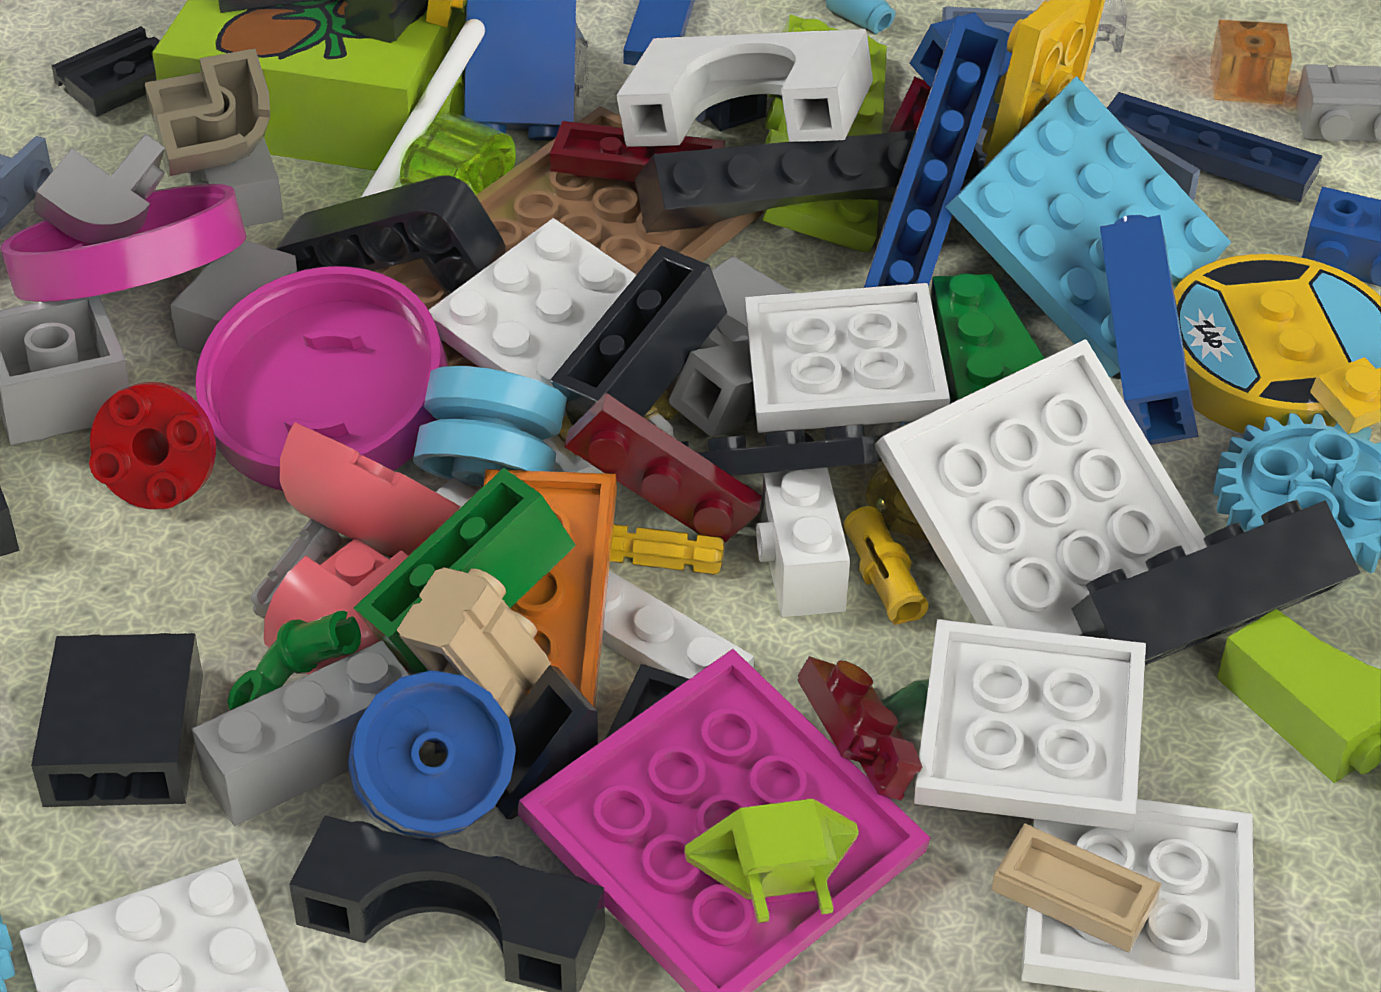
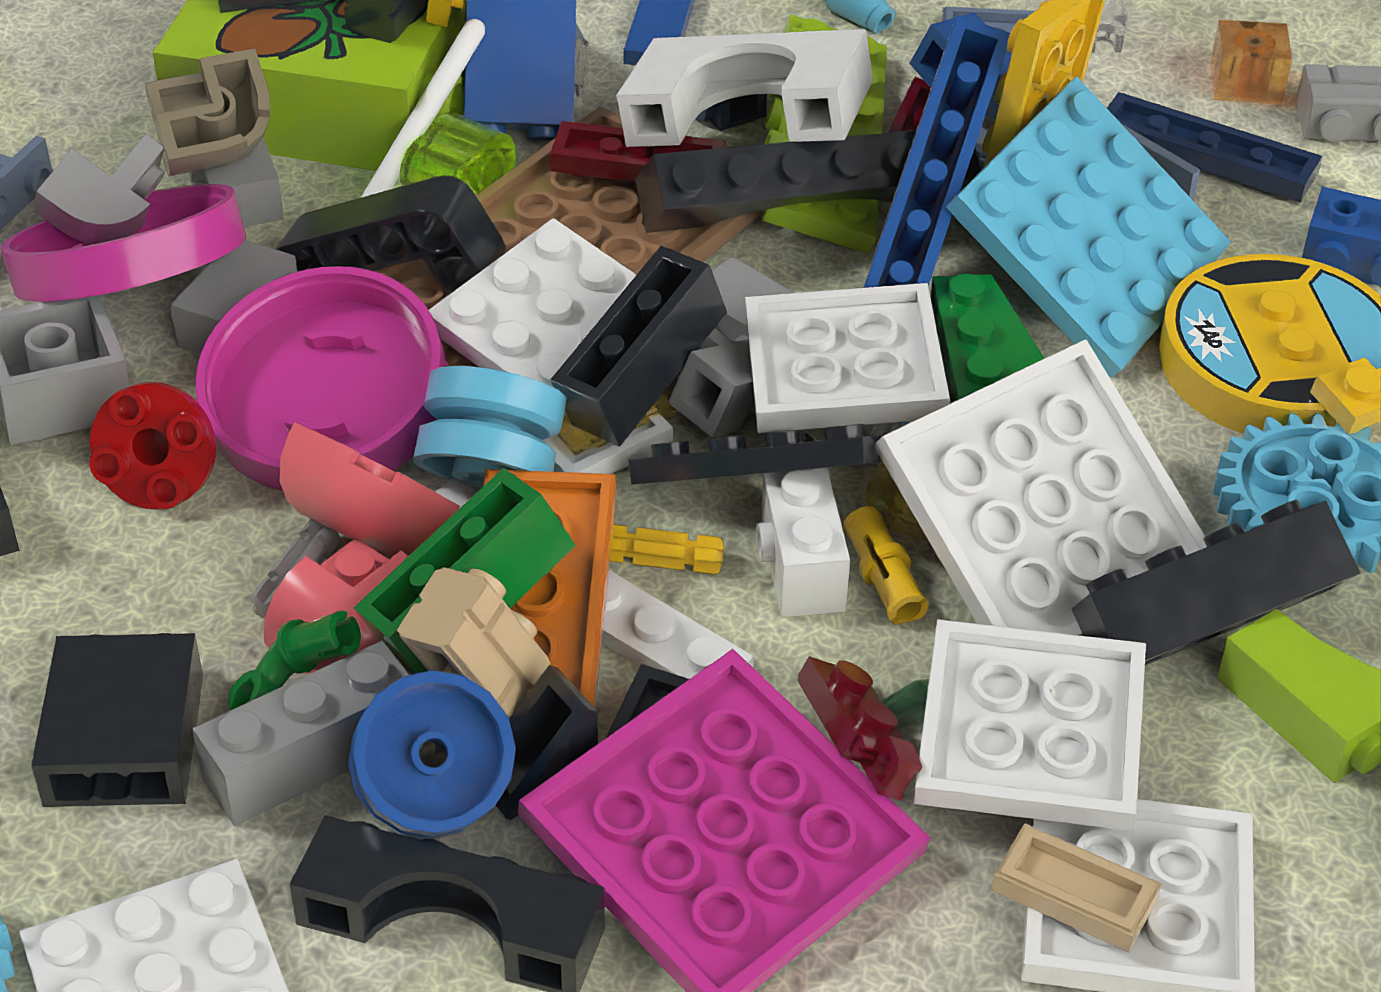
black plate [51,26,160,117] -> none
dark red plate [564,393,762,544] -> none
lime piece [685,799,859,923] -> none
blue slope [1100,215,1198,445] -> none

